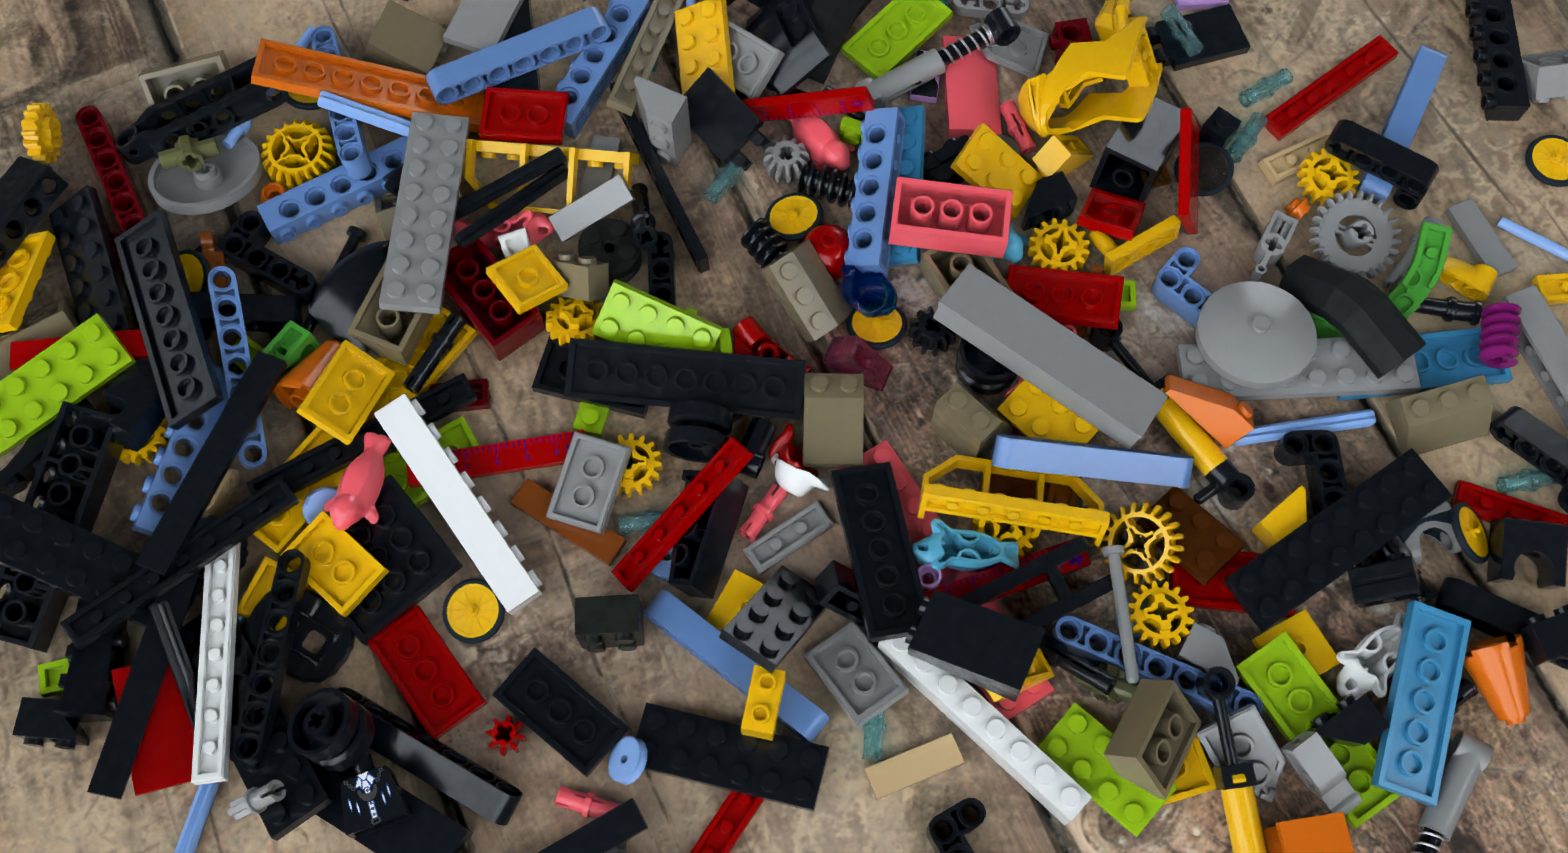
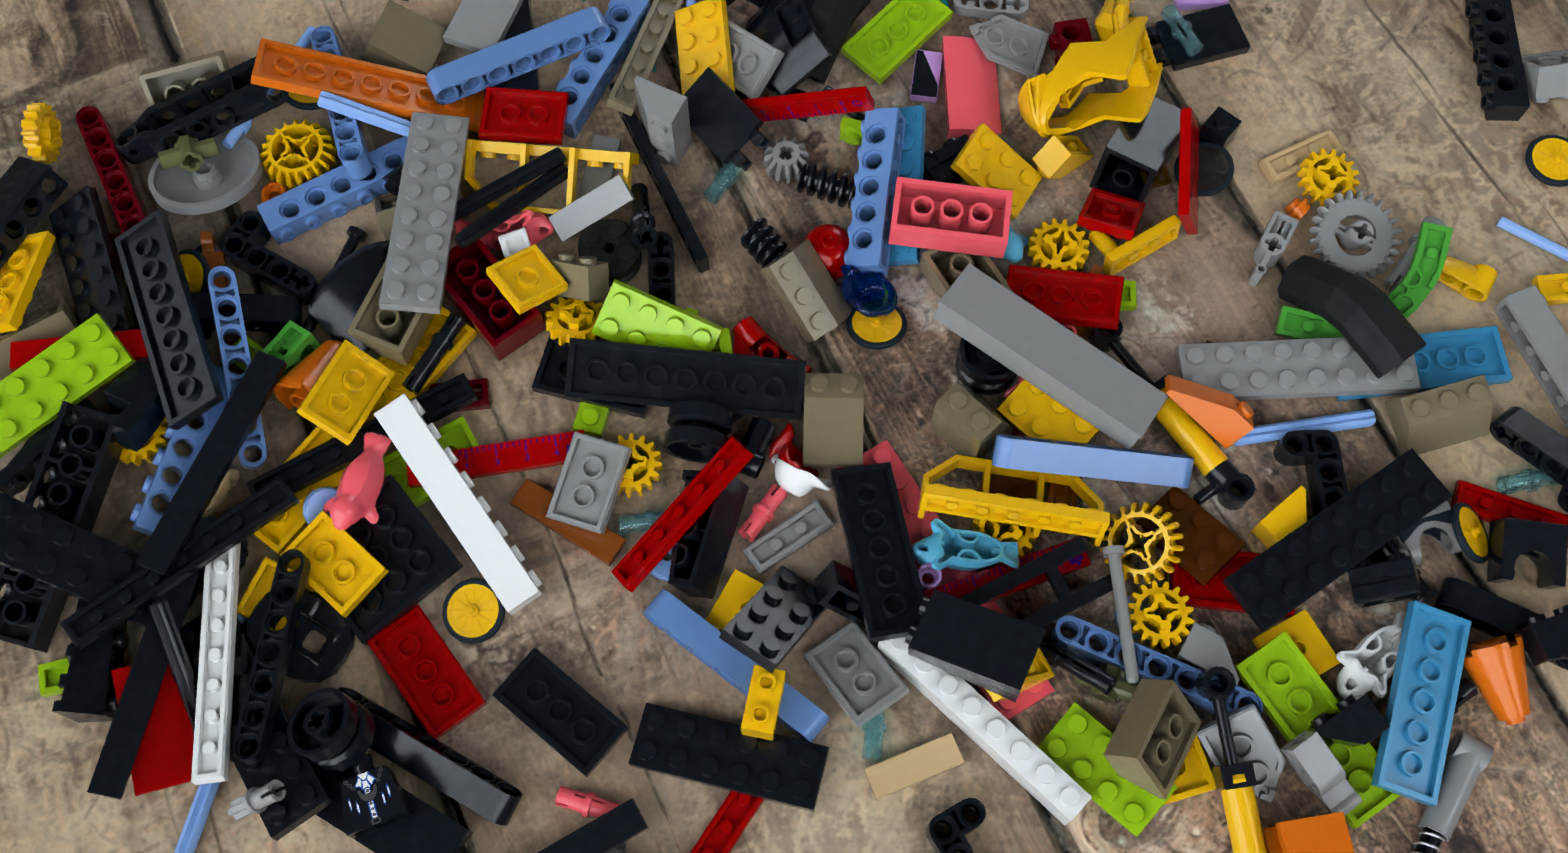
black slope [12,697,90,750] -> none
red gear [486,715,527,757] -> none
pearl dark grey brick [575,594,644,653] -> none
light blue piece [608,735,648,785] -> none
yellow wheel [765,193,823,241] -> none
coral animal [787,116,855,171] -> none
clear pink slope [823,336,893,391] -> none
piece [854,7,1021,114] -> none
black gear [908,306,956,357] -> none
coral pin [999,100,1037,155] -> none
black slope [1021,171,1078,231] -> none
medium blue beam [1151,247,1212,327] -> none
light grey dish [1195,281,1317,389] -> none
clear light blue pin [1227,112,1268,163] -> none
clear light blue pin [1239,68,1293,108] -> none
red tile [1260,35,1399,141] -> none
black beam [1325,119,1439,210] -> none
medium blue beam [1356,45,1448,202] -> none
black pin [1390,291,1483,326] -> none
light grey tile [1444,198,1518,278] -> none
magenta piece [1478,303,1522,369] -> none

